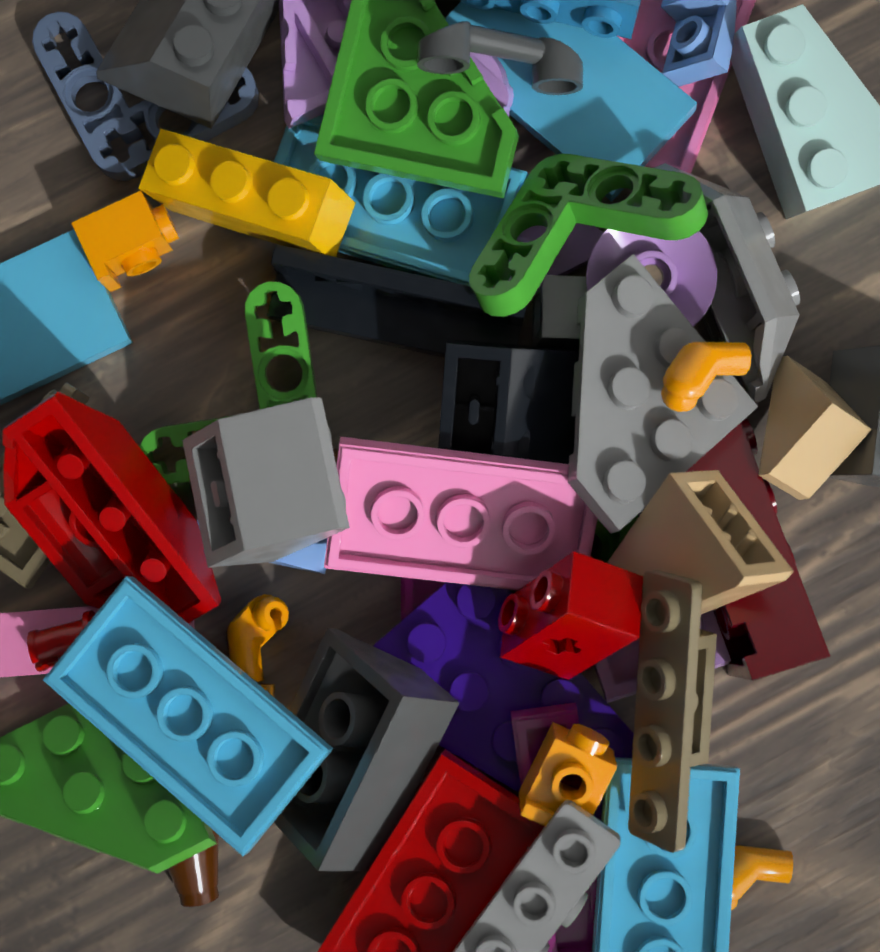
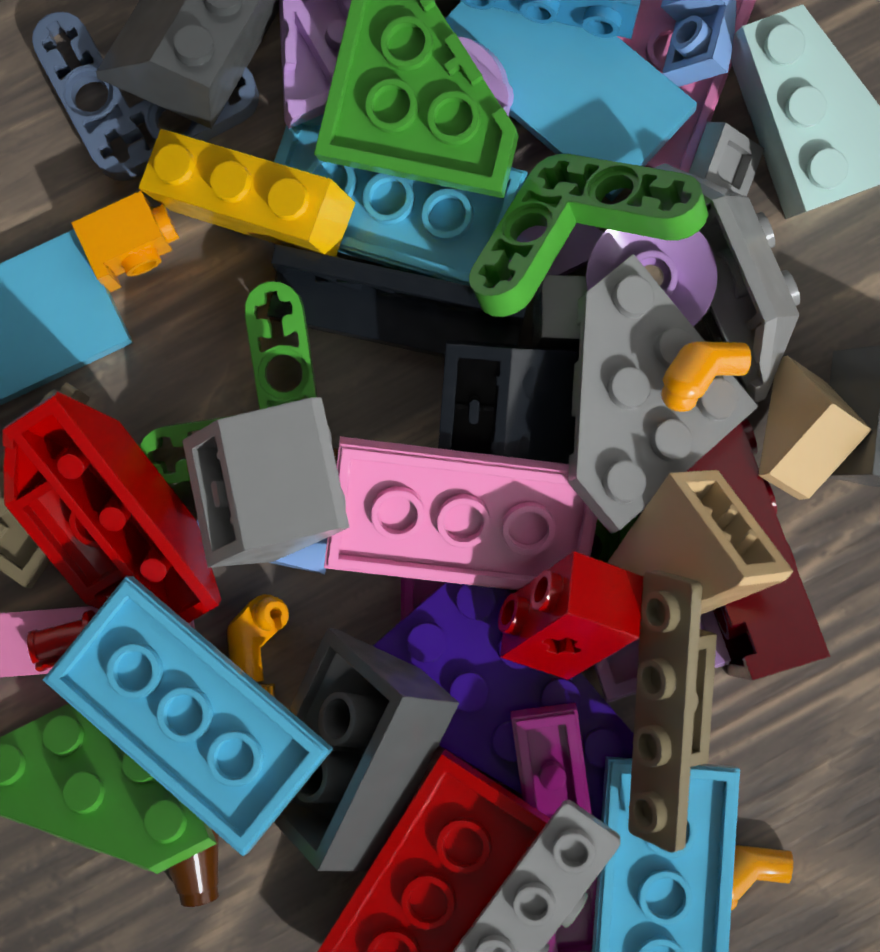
dark grey bar [417,21,583,95] -> none
light orange brick [519,722,618,826] -> none
none -> light grey plate [689,122,764,197]

